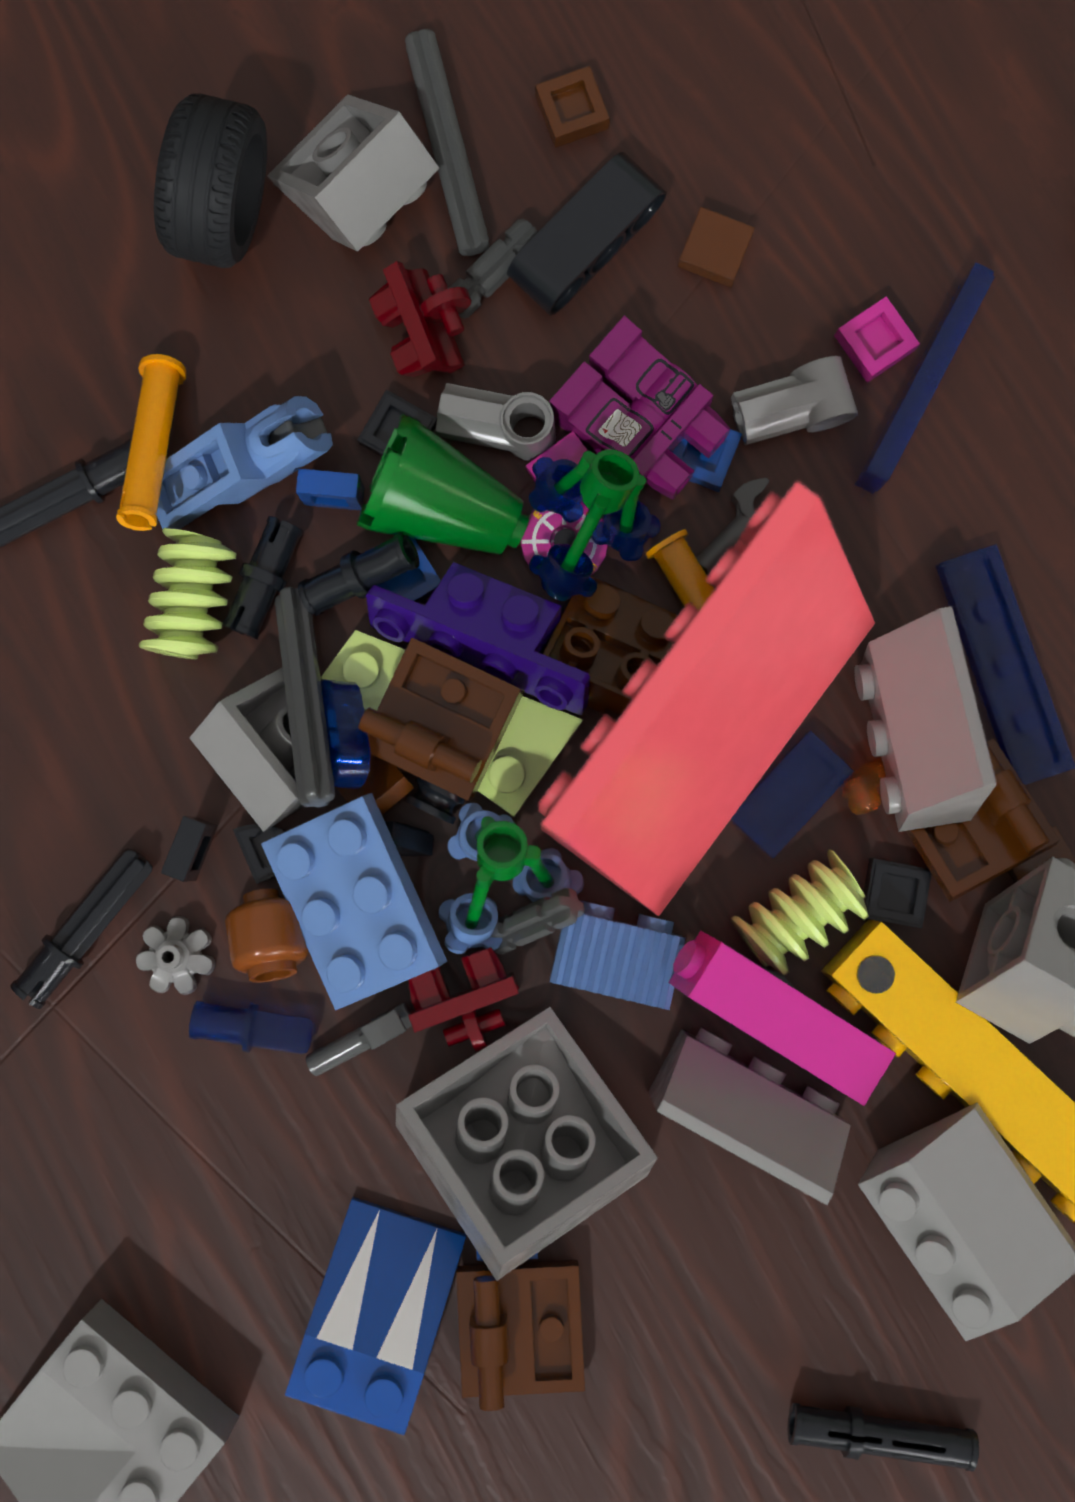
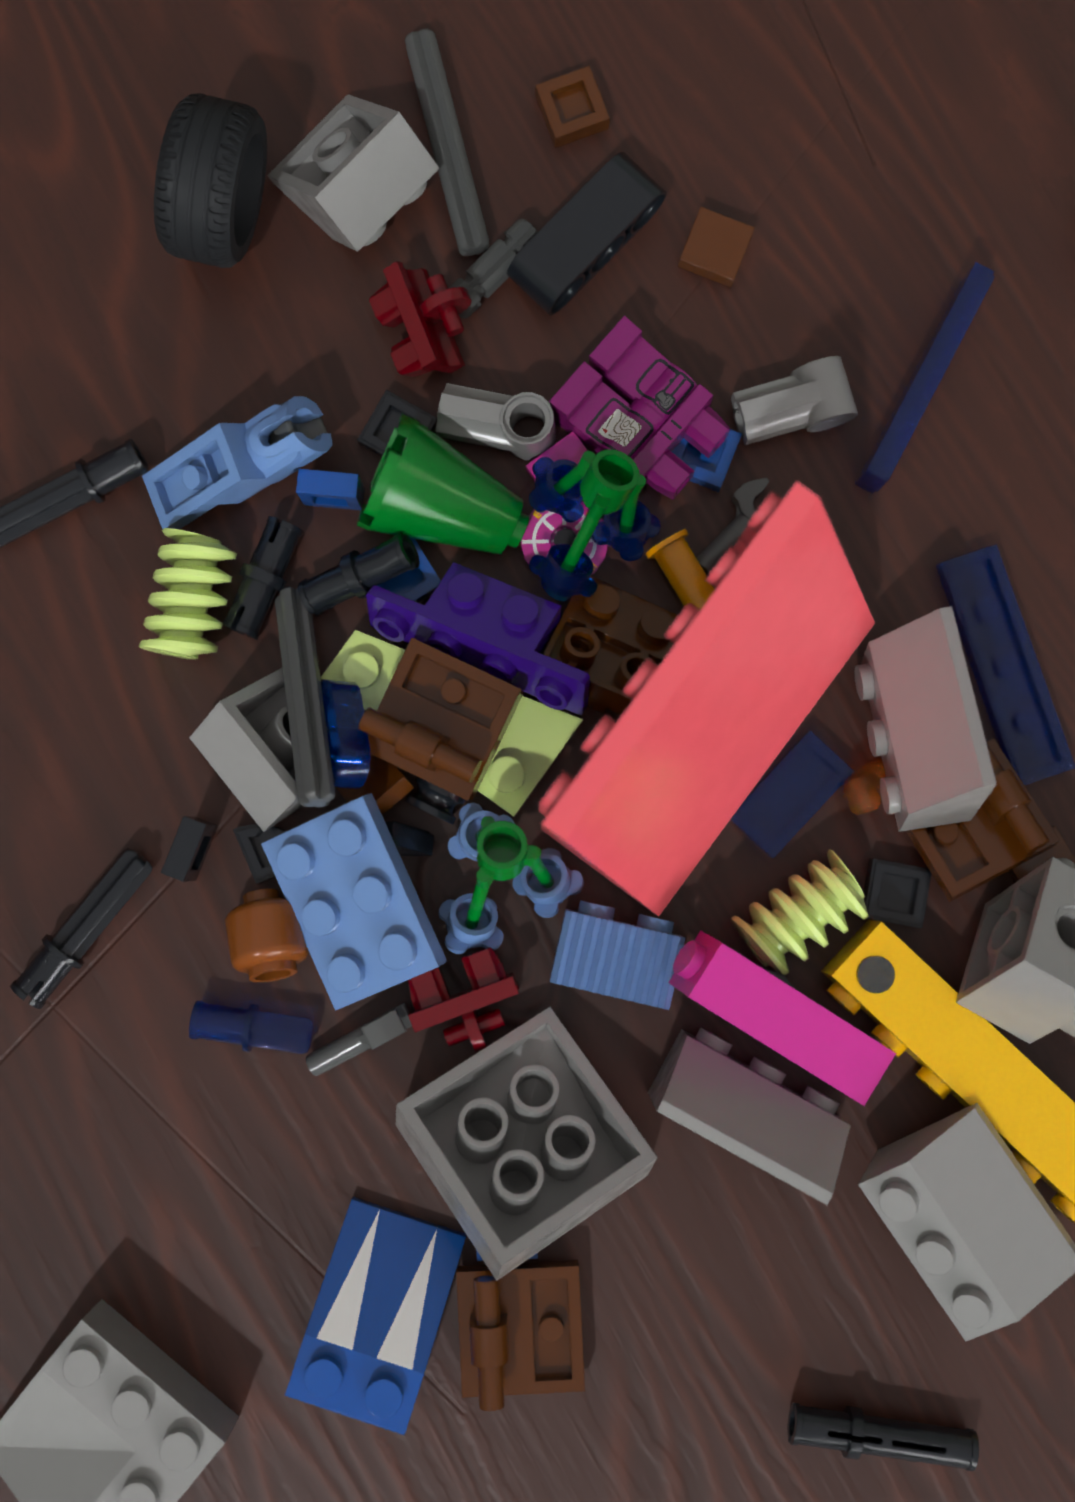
light orange pin [116,354,187,531] -> none
light grey plant [136,916,216,995] -> none
dark grey axle [491,888,585,954] -> none
dark pink tile [834,296,920,383] -> none

